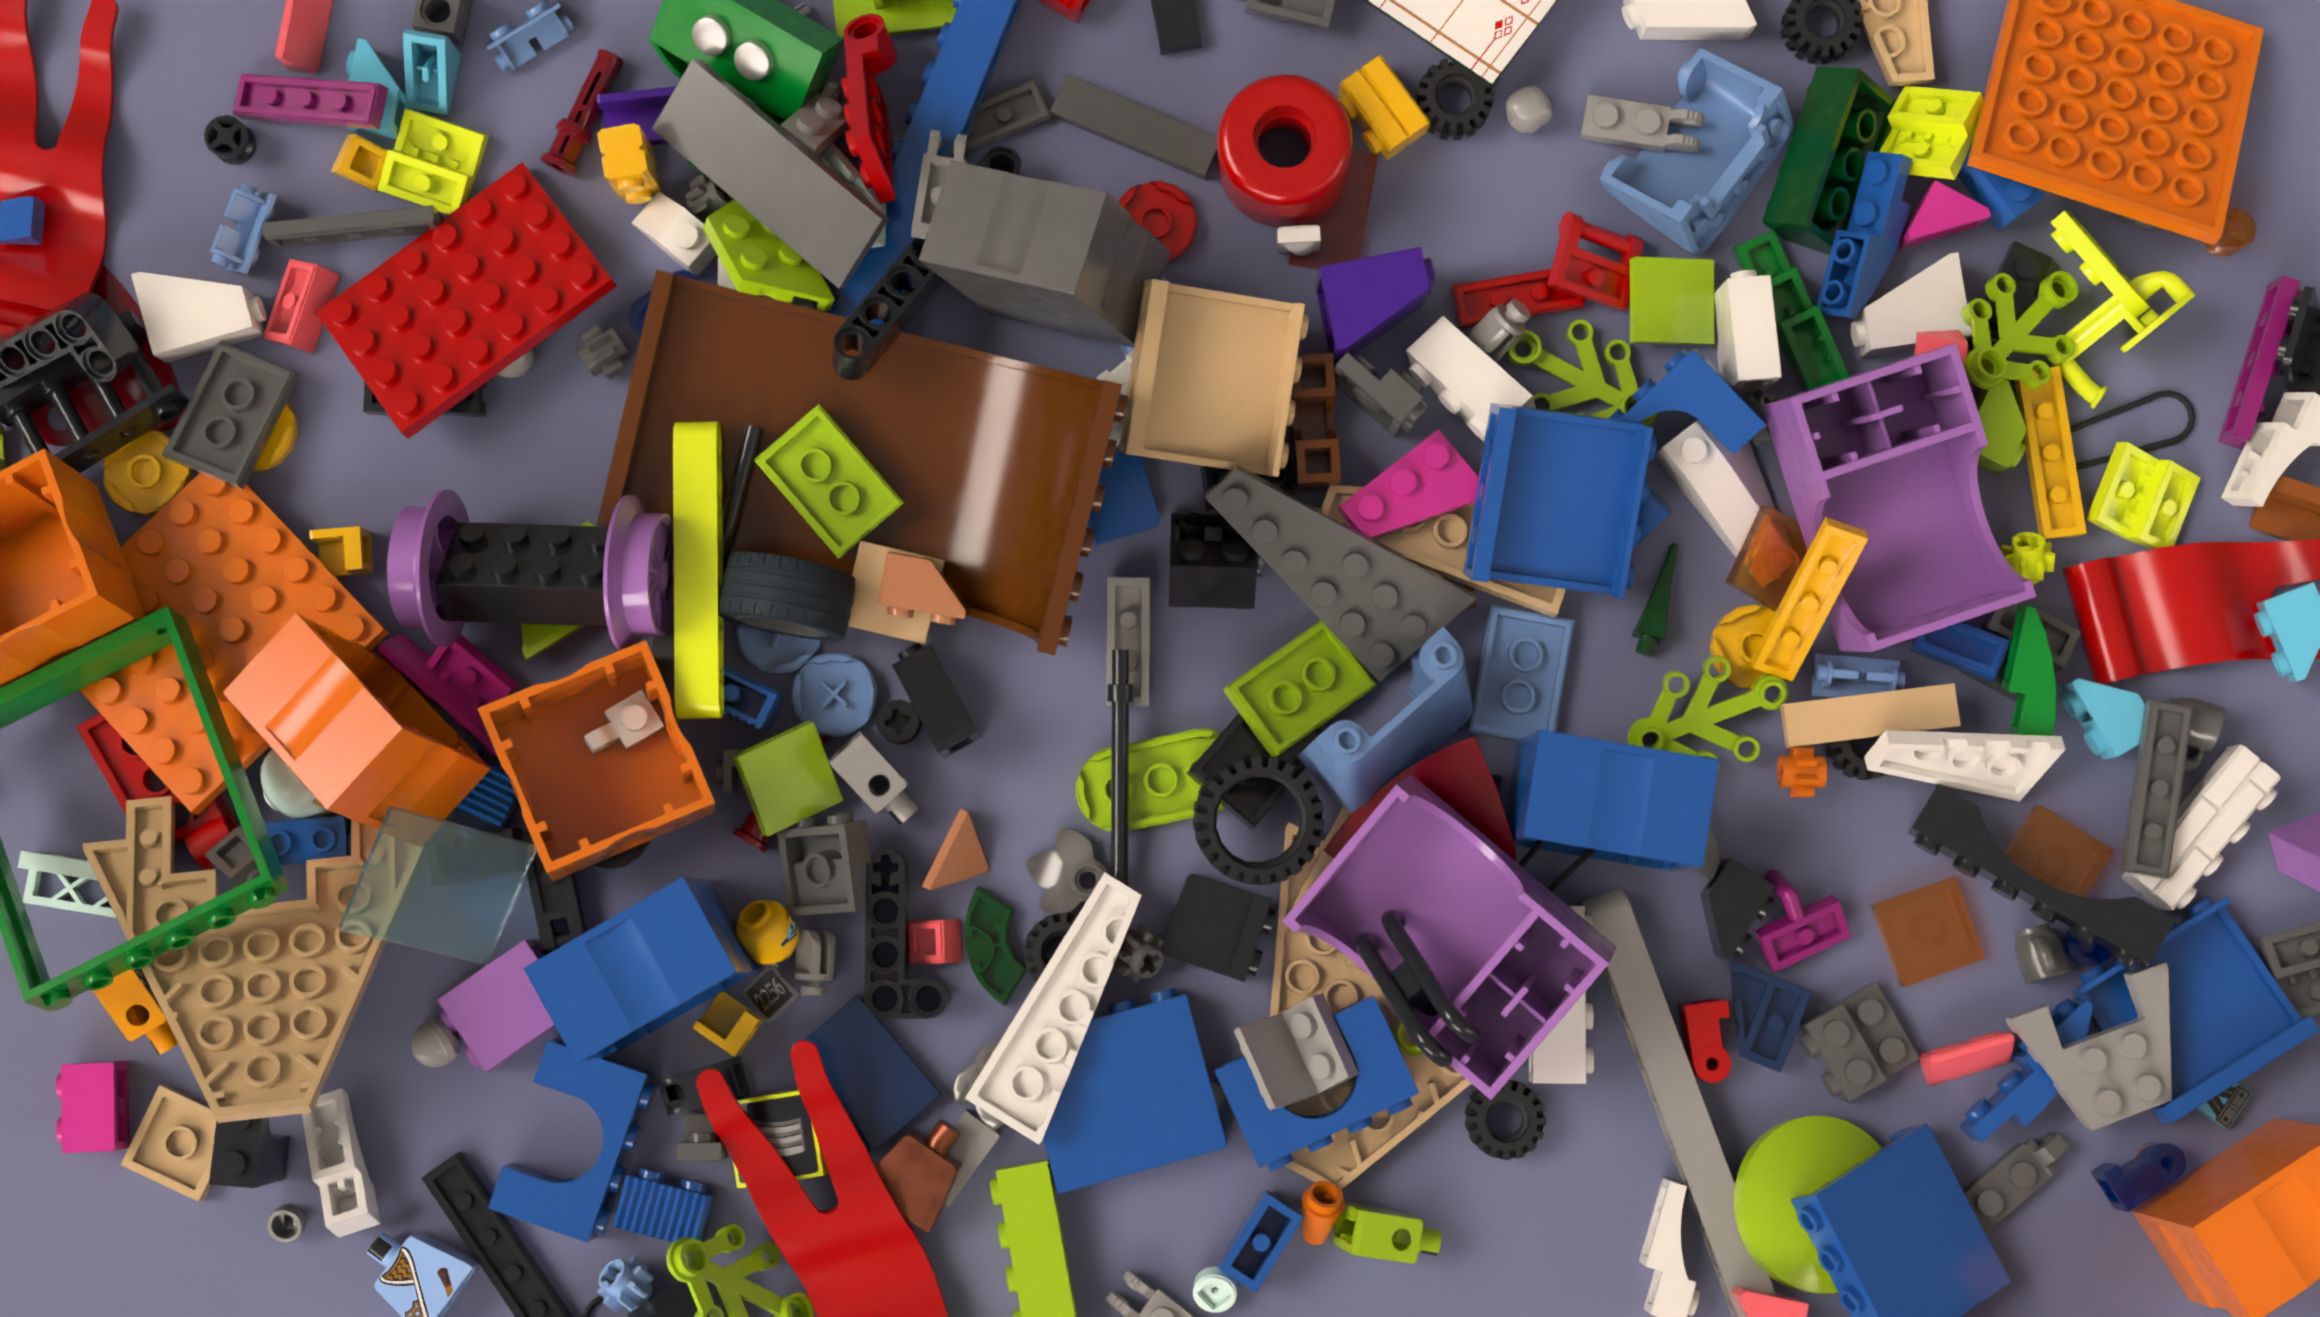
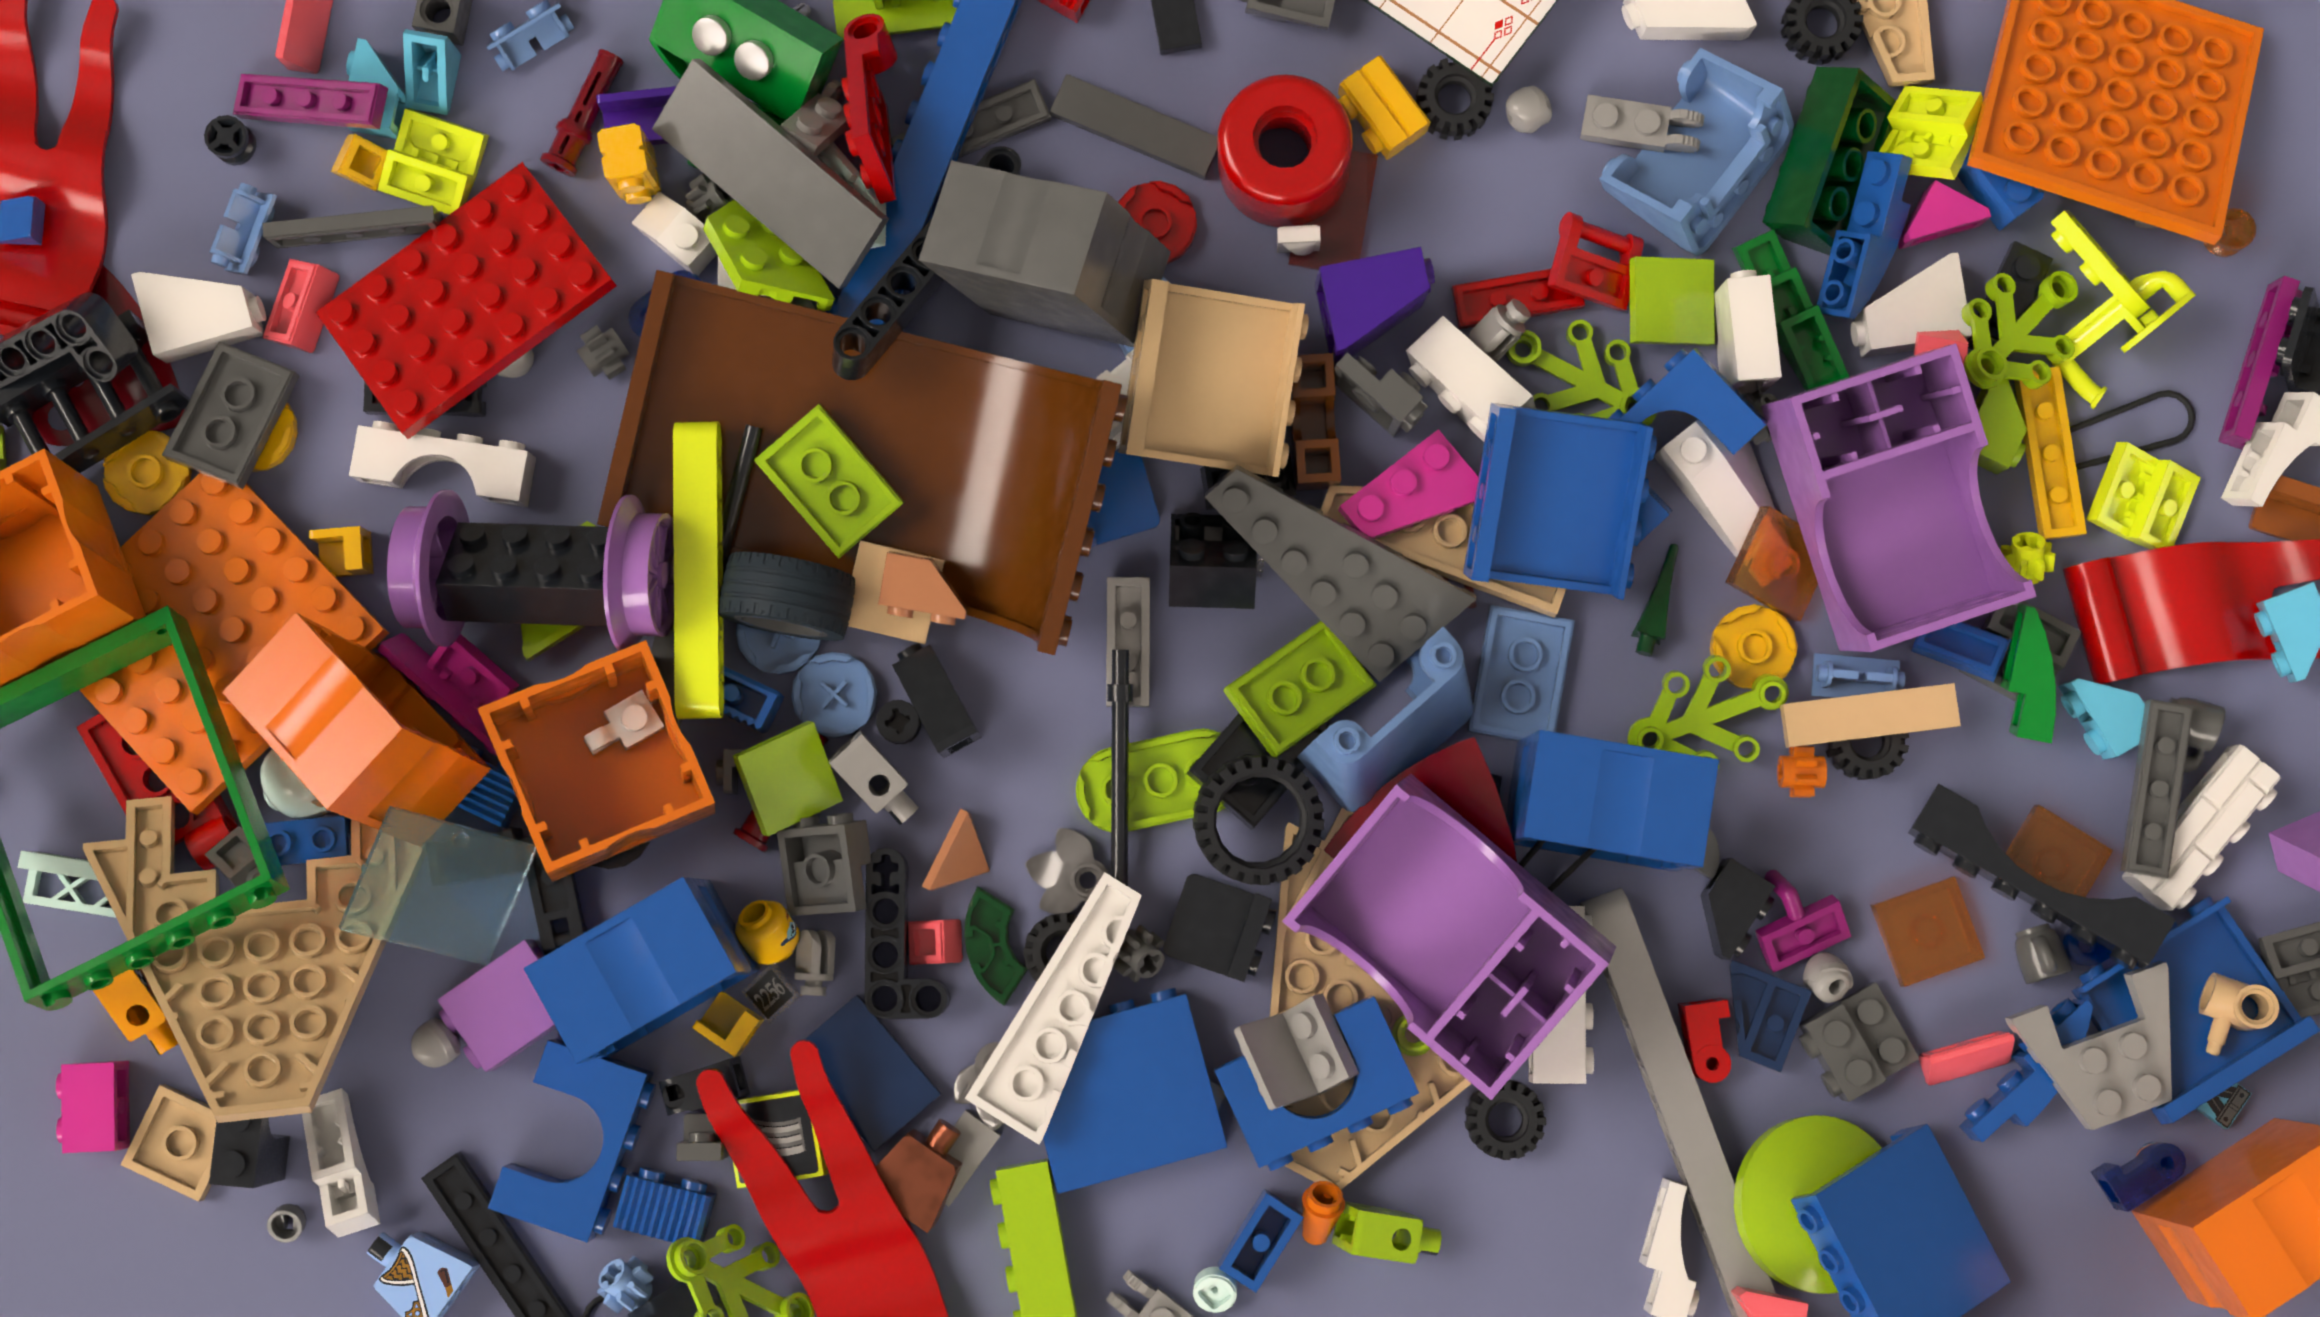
light grey hinge [911,129,967,239] -> none
black piece [1355,909,1480,1067] -> none
yellow plate [1751,517,1868,681] -> none
white wing [1864,730,2066,802] -> none
dark grey hinge [1962,1132,2070,1233] -> none
none -> white arch [349,421,536,508]
none -> light grey piece [1803,952,1853,1003]
none -> tan piece [2199,972,2279,1056]

